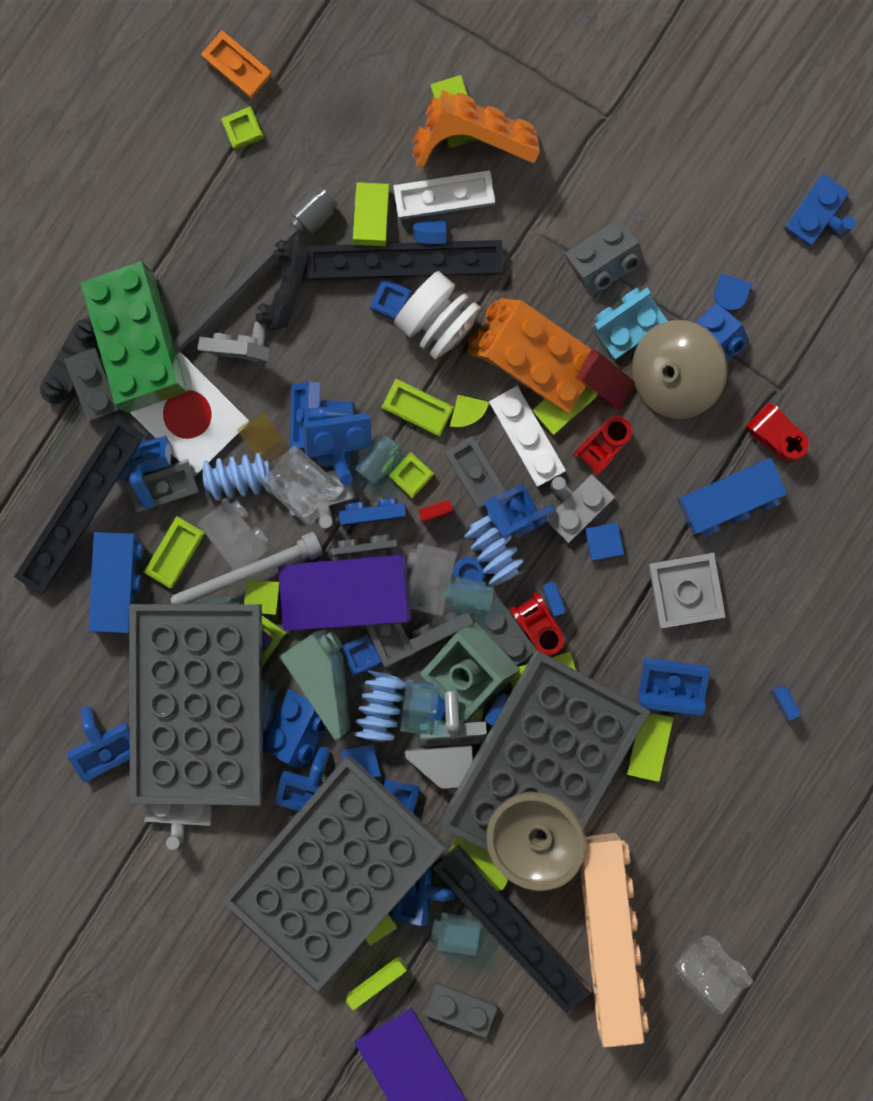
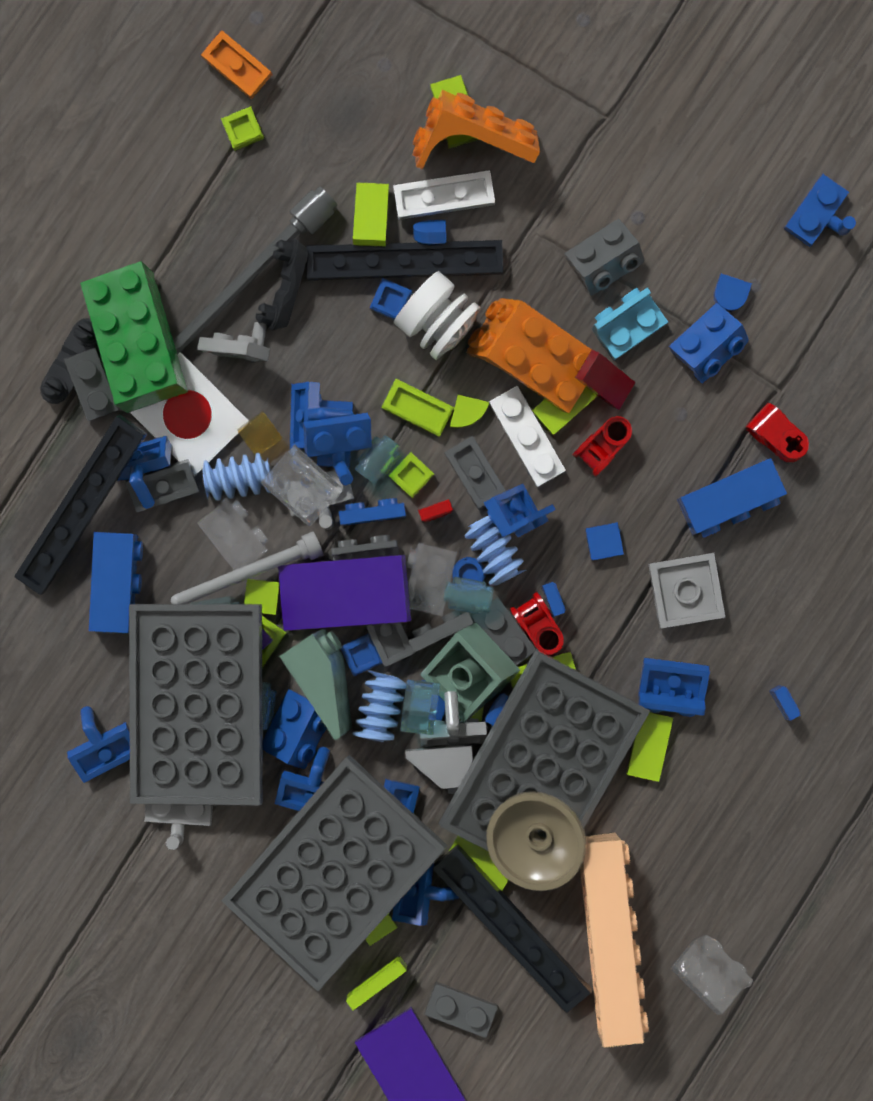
lime tile [143,516,206,589] -> none
blue tile [342,743,381,777] -> none
clear light blue brick [431,912,481,956] -> none
light grey plate [547,474,615,543] -> none
dark tan dish [632,320,727,419] -> none

